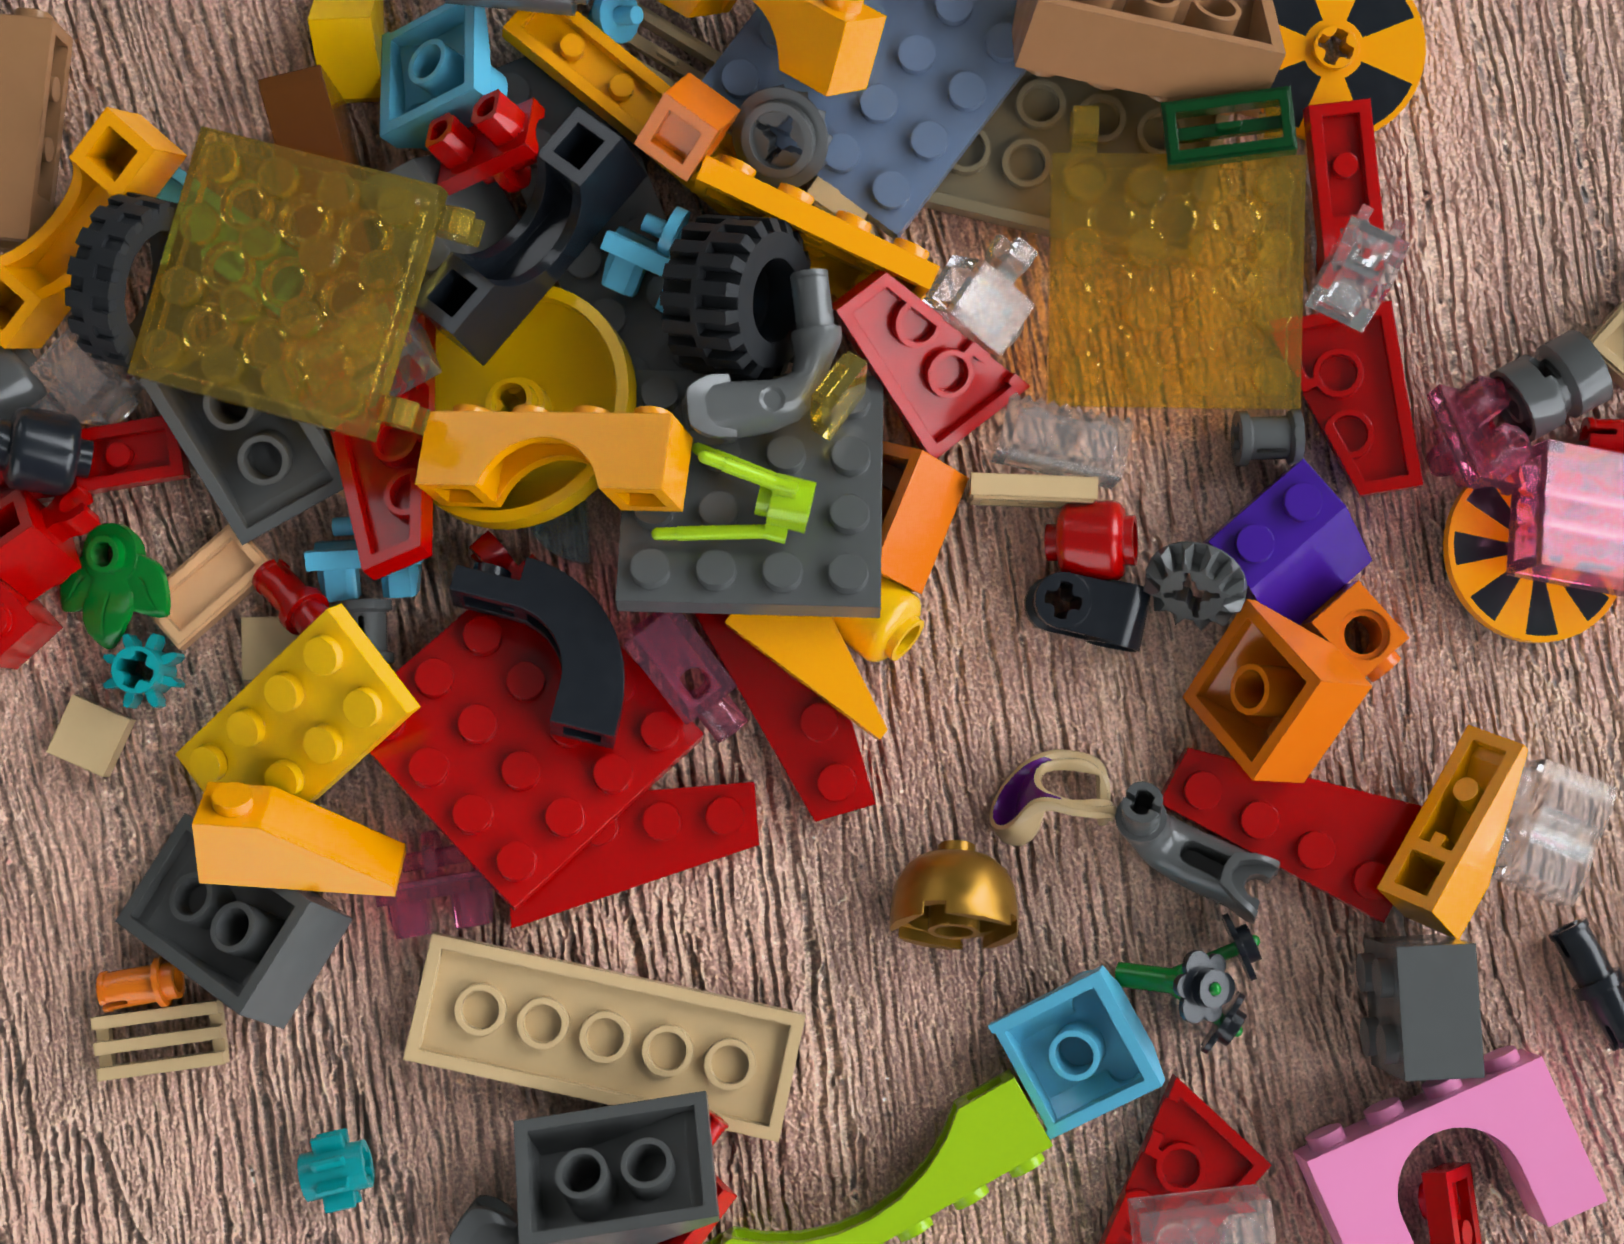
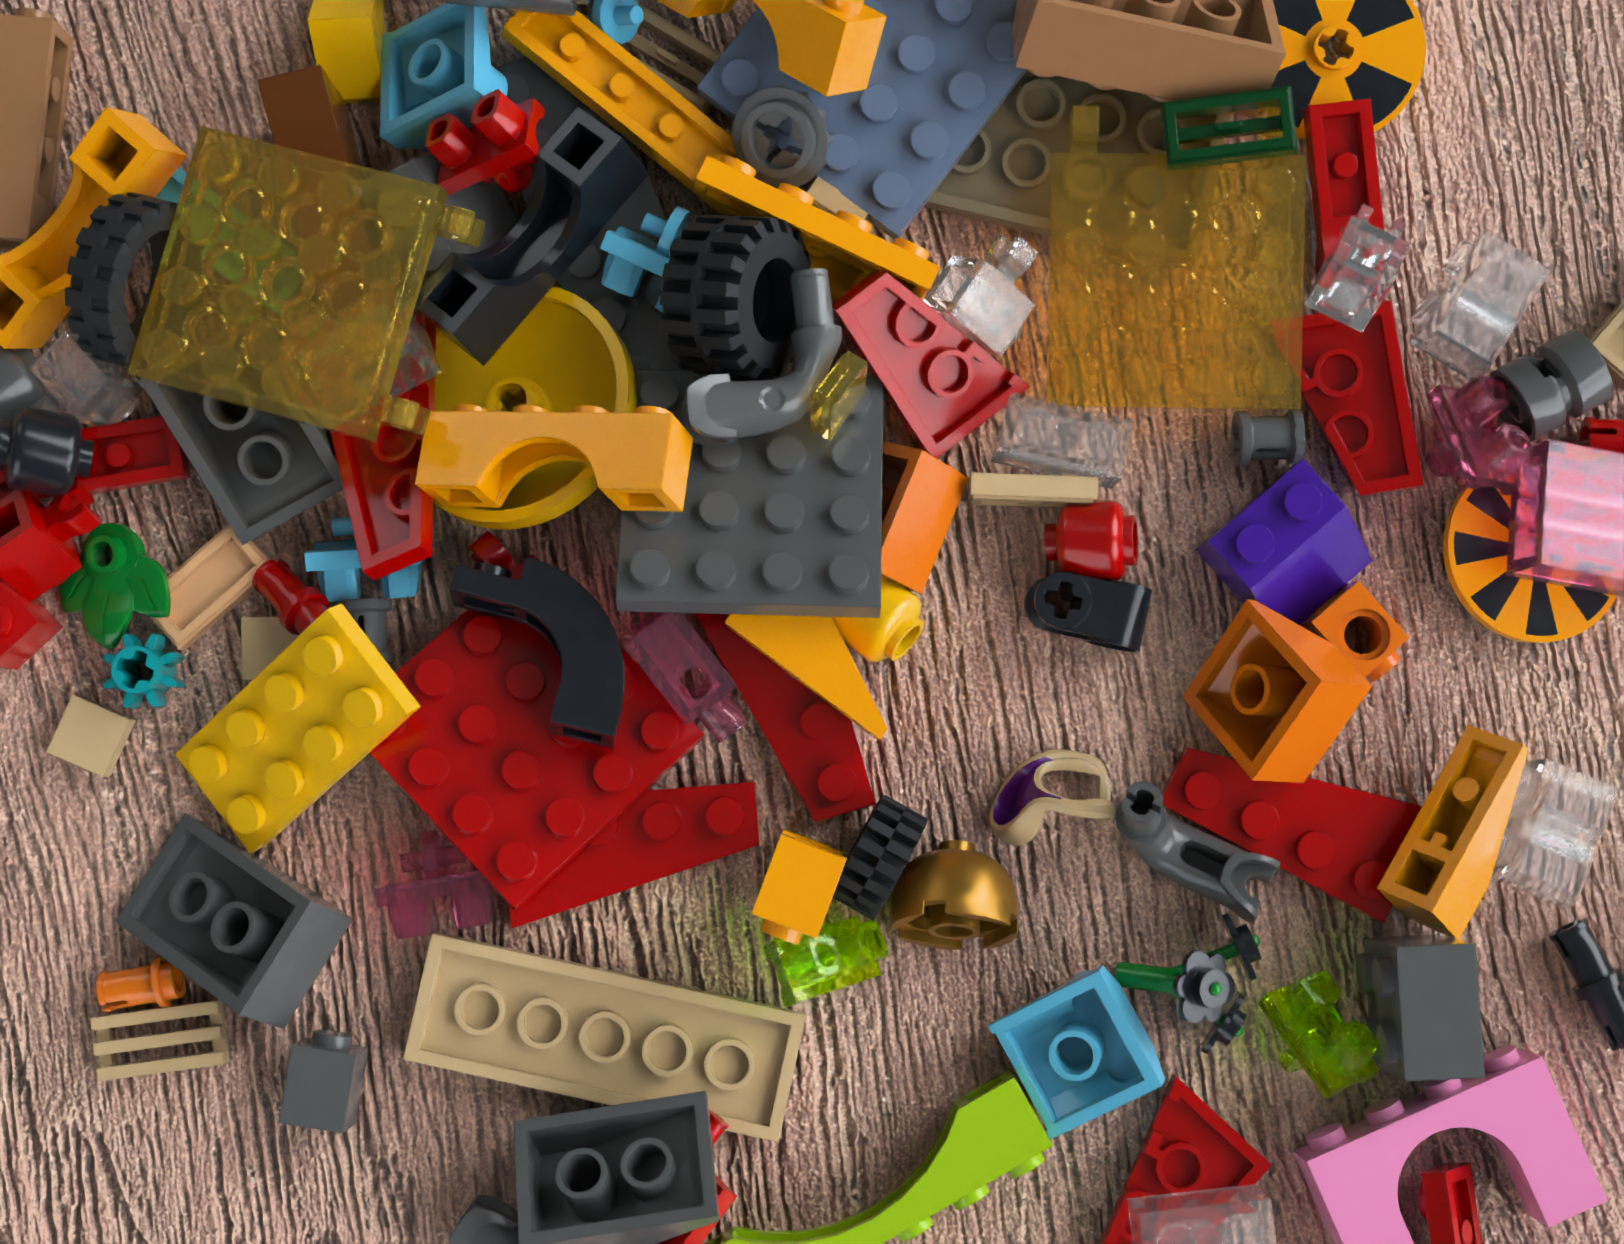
light orange slope [192,781,406,897] -> none
teal gear [297,1128,375,1214] -> none
clear light blue tile [530,500,591,564] -> none
orange brick [634,72,741,182] -> none
lime plant [651,442,817,544] -> none
dark grey gear [1143,541,1247,631] -> none
none -> dark grey brick [279,1030,369,1133]
none -> light orange arch [751,829,847,945]
none -> clear neon green hips [763,915,888,1008]
none -> black tyre [833,794,928,920]
none -> clear neon green hips [1258,970,1380,1099]
none -> clear brick [1410,230,1551,382]

